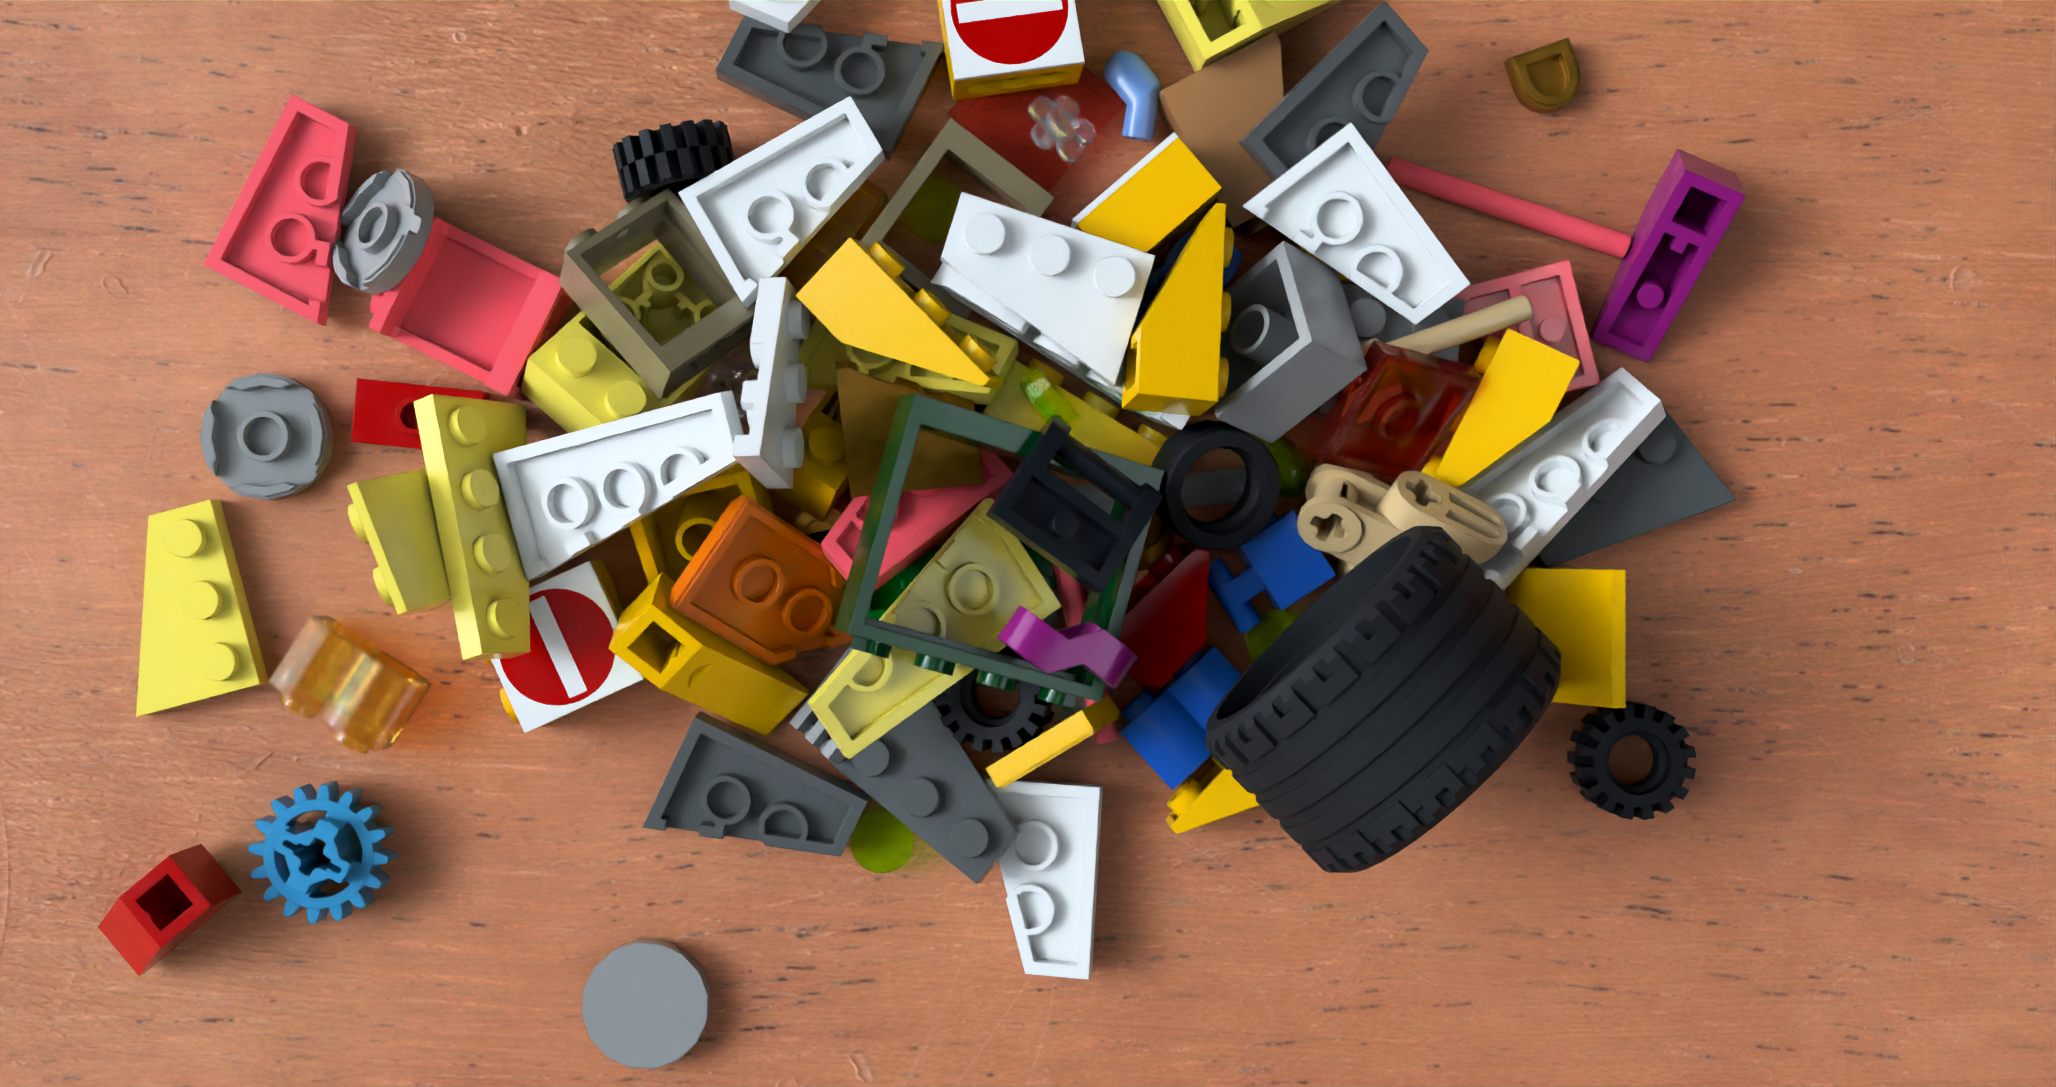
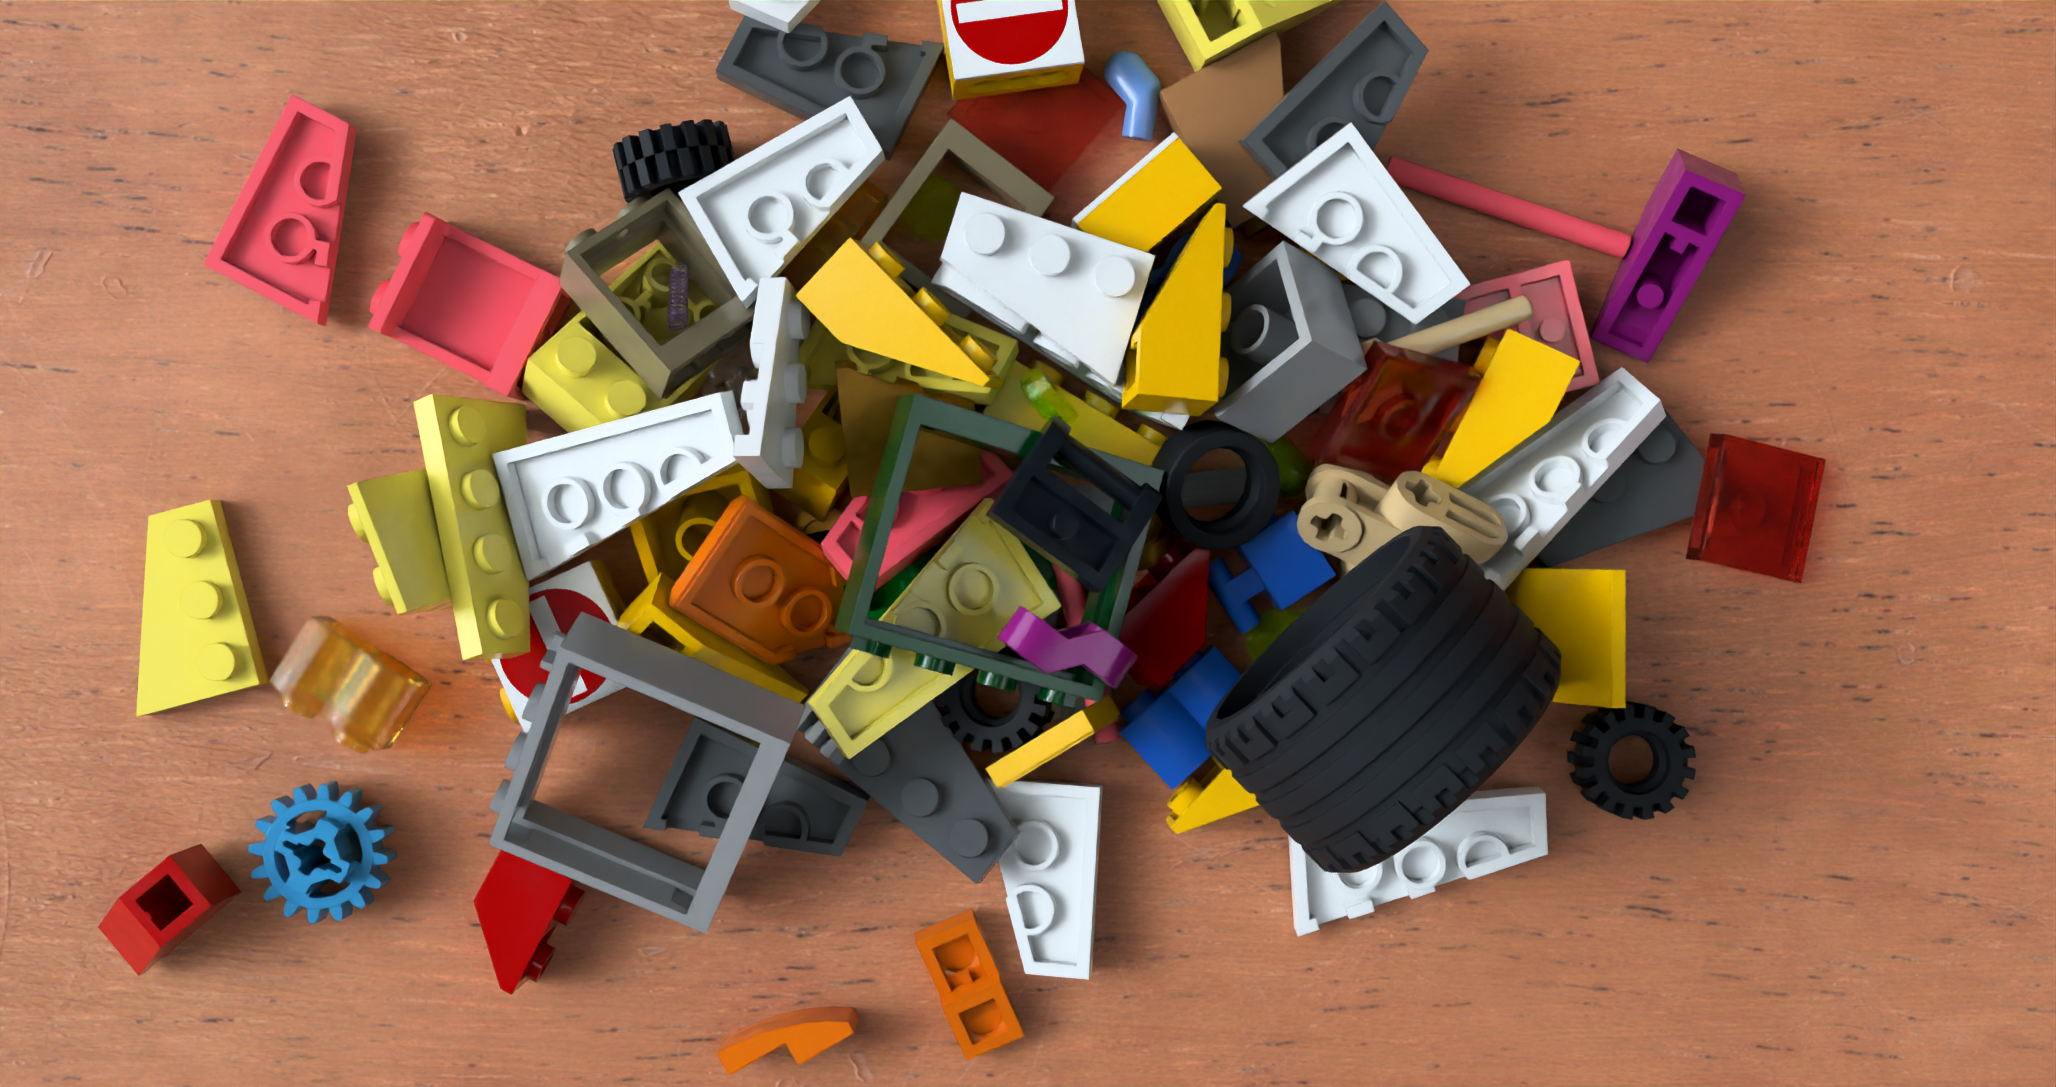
light grey tile [200,373,335,500] -> none
light grey tile [332,168,435,295] -> none
red plate [350,378,490,449] -> none
light grey tile [582,939,711,1069] -> none
clear neon green tile [850,807,915,873] -> none
clear plant [1028,95,1096,162] -> none
pearl gold tile [1504,37,1581,114] -> none
none -> red slope [473,850,586,995]
none -> light grey window [488,611,806,934]
none -> clear purple leg [667,262,690,330]
none -> orange slope [716,1006,859,1076]
none -> orange slope [914,908,1025,1061]
none -> white wing [1288,786,1548,937]
none -> clear red tile [1686,433,1826,583]

